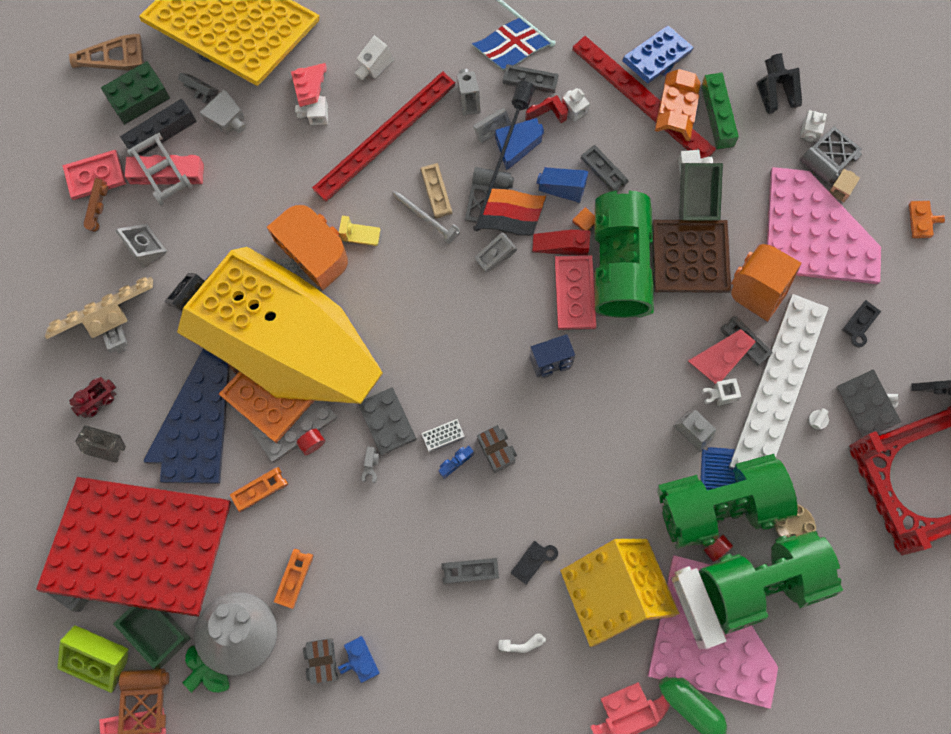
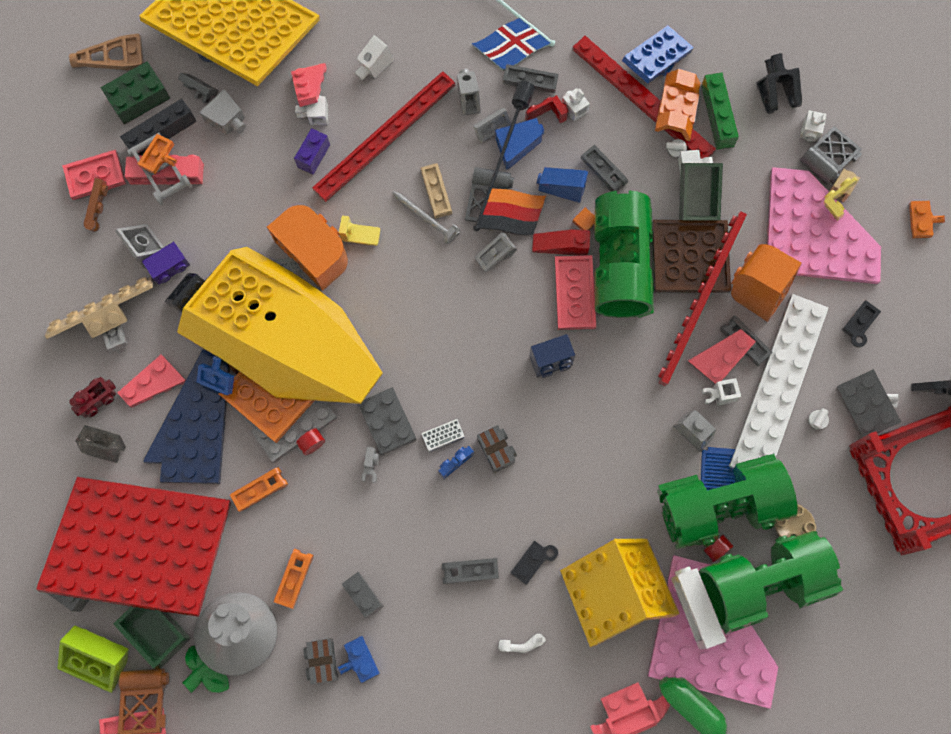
none -> coral wing [117,354,186,408]
none -> orange plate [137,134,177,174]
none -> dark purple brick [142,241,190,285]
none -> blue plate [197,356,234,395]
none -> dark purple brick [294,128,330,175]
none -> dark grey brick [342,572,384,618]
none -> red plate [657,211,747,386]
none -> white plate [666,139,687,157]
none -> light yellow bracket [823,177,858,221]

